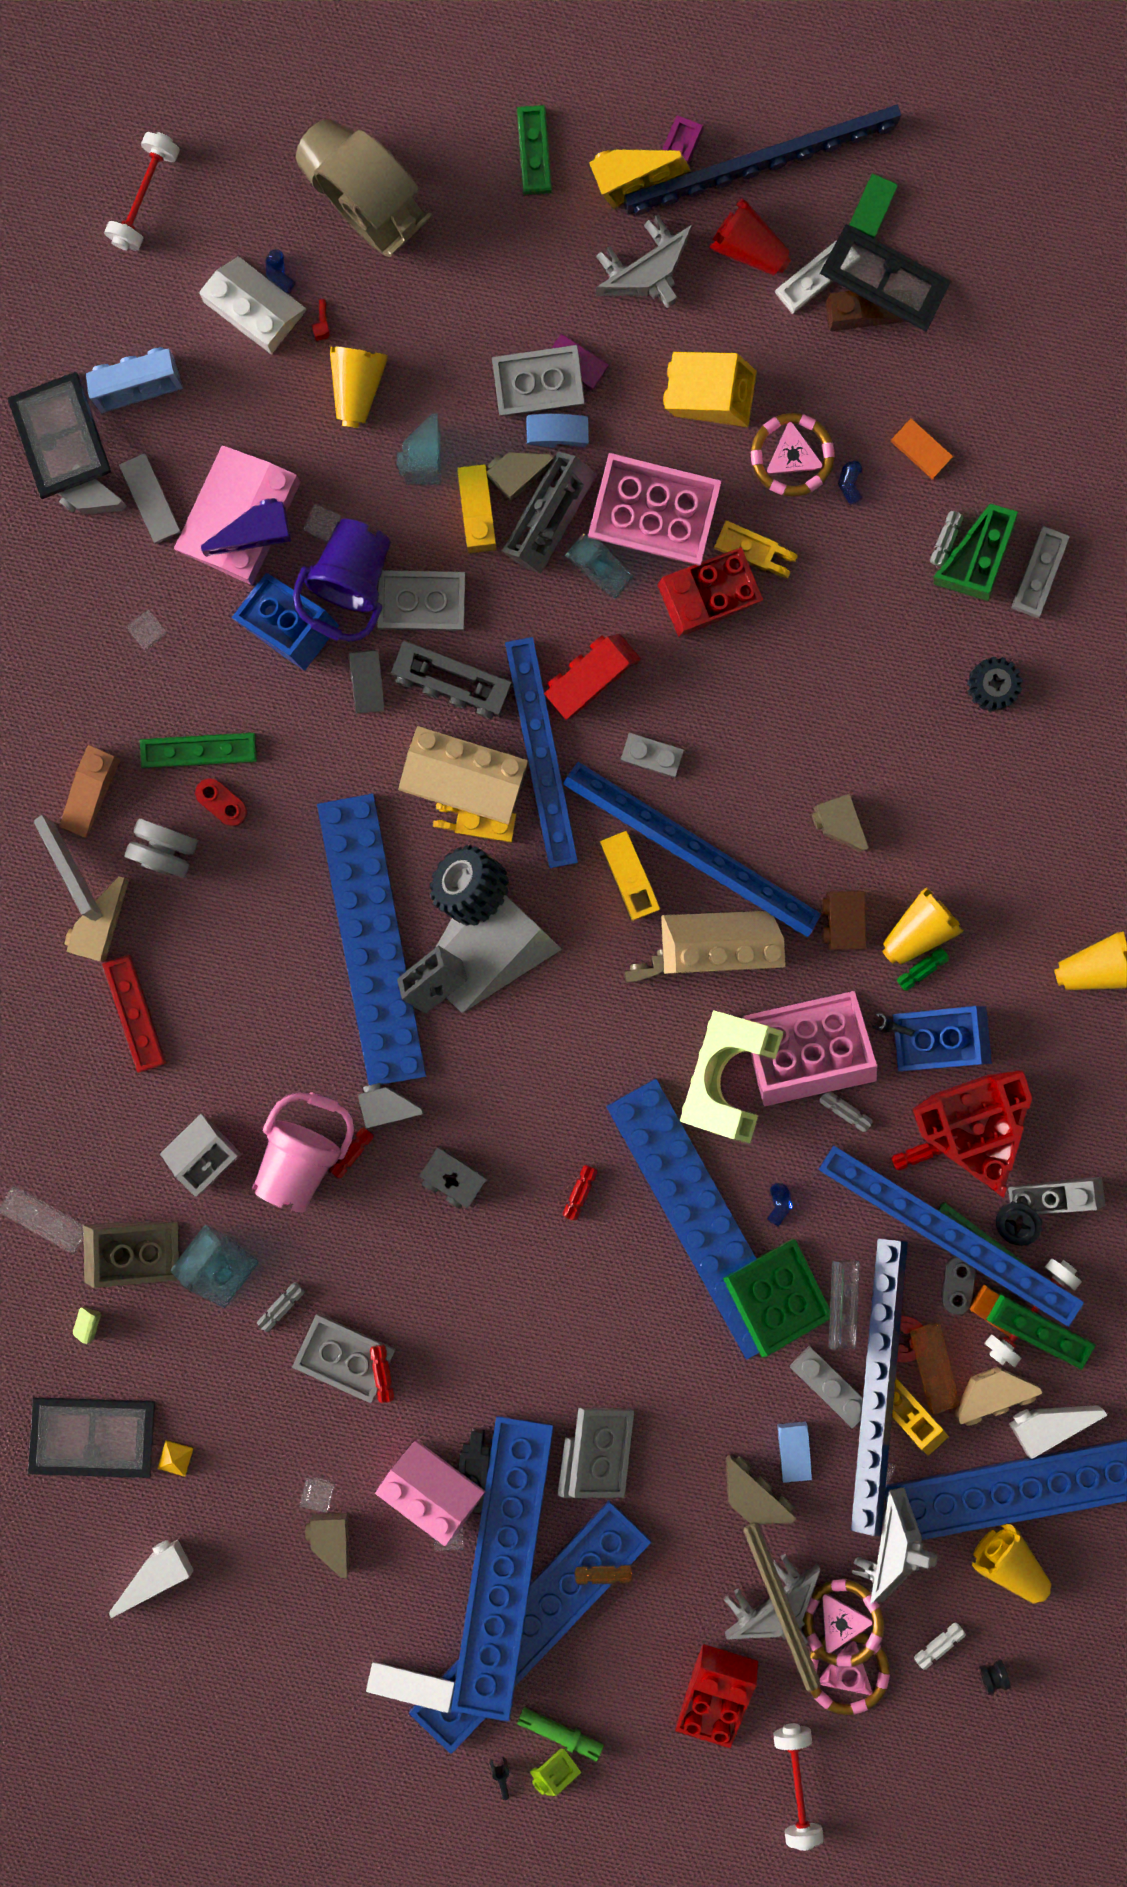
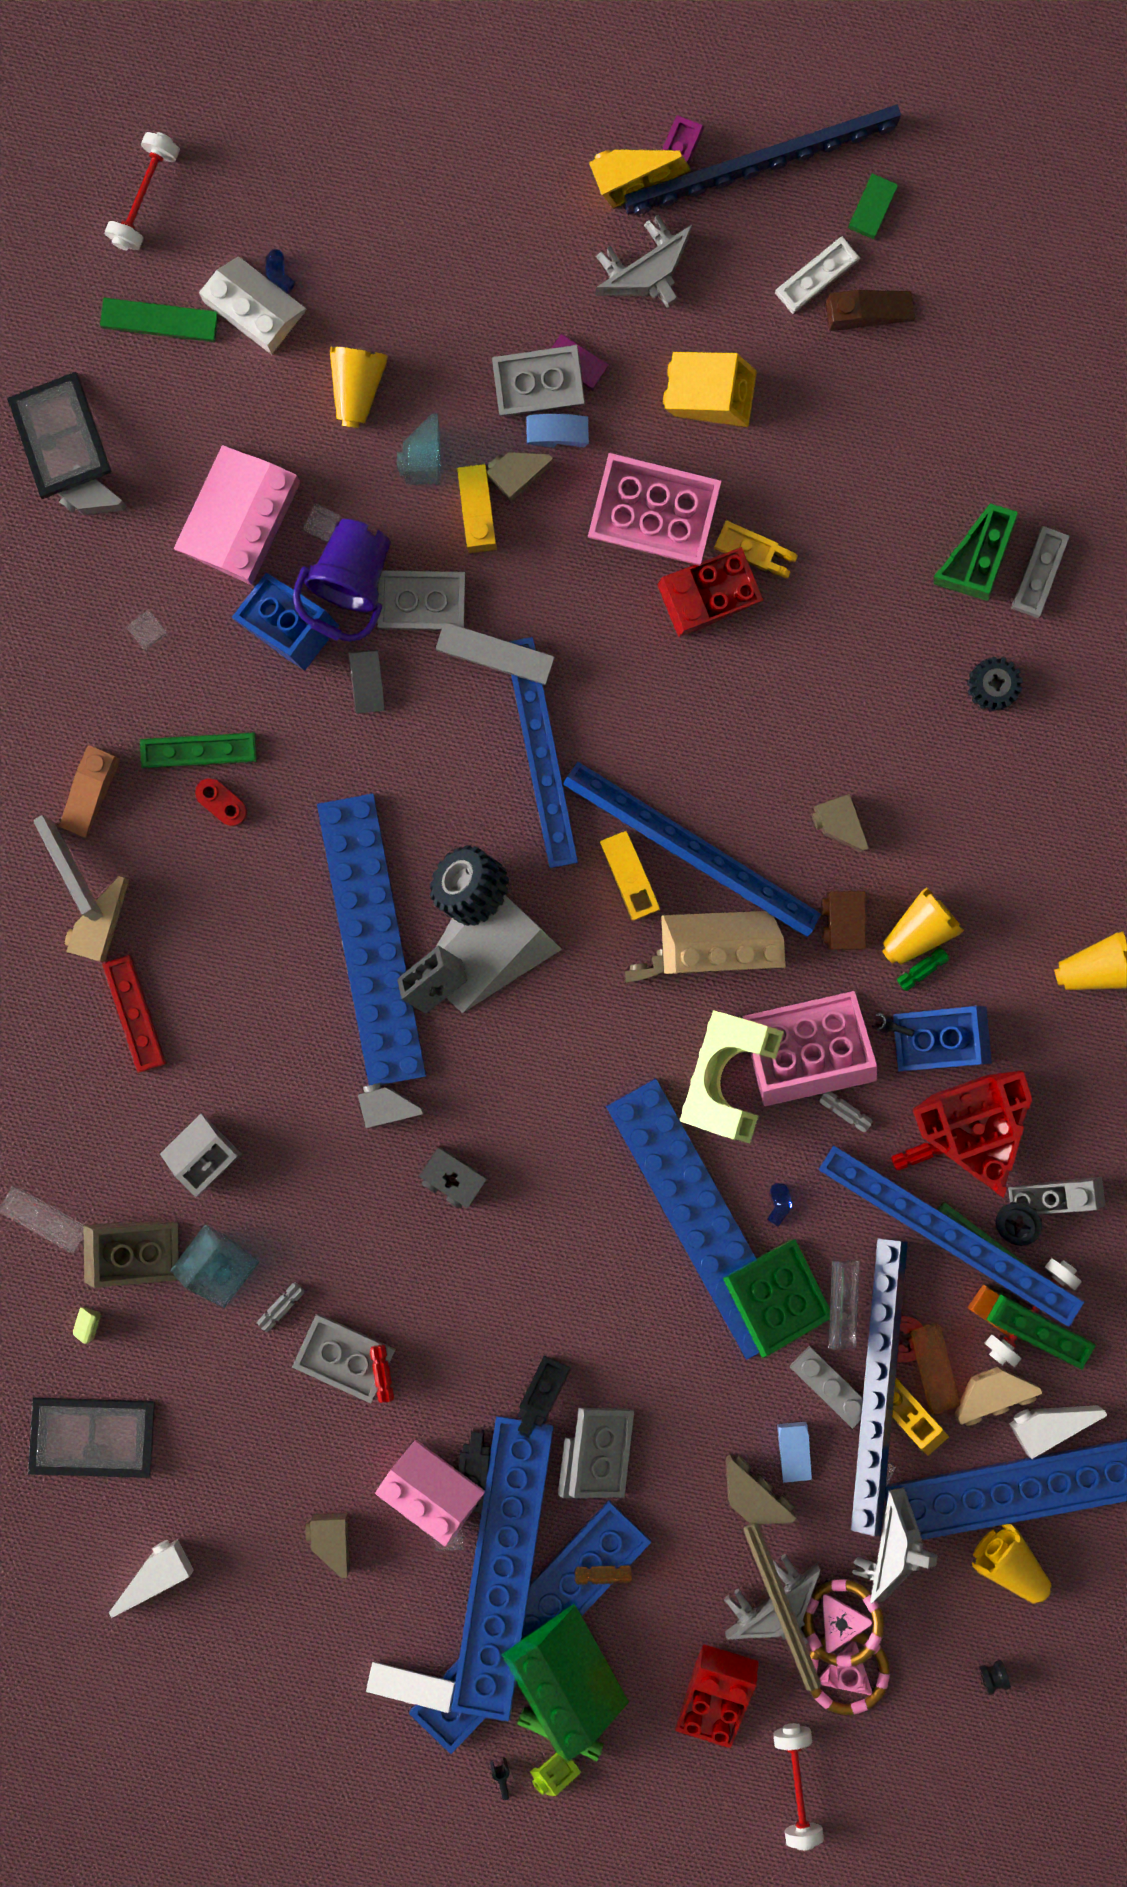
light blue slope [86,347,183,413] -> none
light grey tile [119,453,181,545] -> none
light grey wheel [124,818,199,878] -> none
yellow slope [157,1440,194,1477] -> none
dark purple slope [200,499,291,557] -> none
bright pink piece [252,1092,354,1213] -> none
dark tan animal [296,119,433,257] -> none
clear tile [300,1476,335,1513] -> none
red hand [312,299,330,341] -> none
red axle [329,1127,374,1179] -> none
dark grey brick [391,640,512,720] -> none
tan slope [398,726,528,824] -> none
yellow hinge [433,803,517,843] -> none
dark grey brick [502,451,597,574] -> none
green tile [517,105,552,195] -> none
red wedge [544,633,642,720] -> none
red axle [563,1165,598,1221] -> none
clear light blue slope [565,533,633,599] -> none
light grey plate [620,733,684,778] -> none
red cone [709,198,791,276] -> none
piece [750,413,835,497] -> none
black door [820,224,951,332] -> none
clear blue arm [838,461,863,506] -> none
orange tile [890,418,953,480] -> none
white axle [914,1622,966,1670] -> none
light grey axle [930,511,964,567] -> none
dark grey plate [941,1256,976,1315] -> none
none -> green tile [100,297,219,343]
none -> light grey tile [435,622,554,685]
none -> green slope [502,1604,629,1762]
none -> black hinge [518,1356,571,1439]

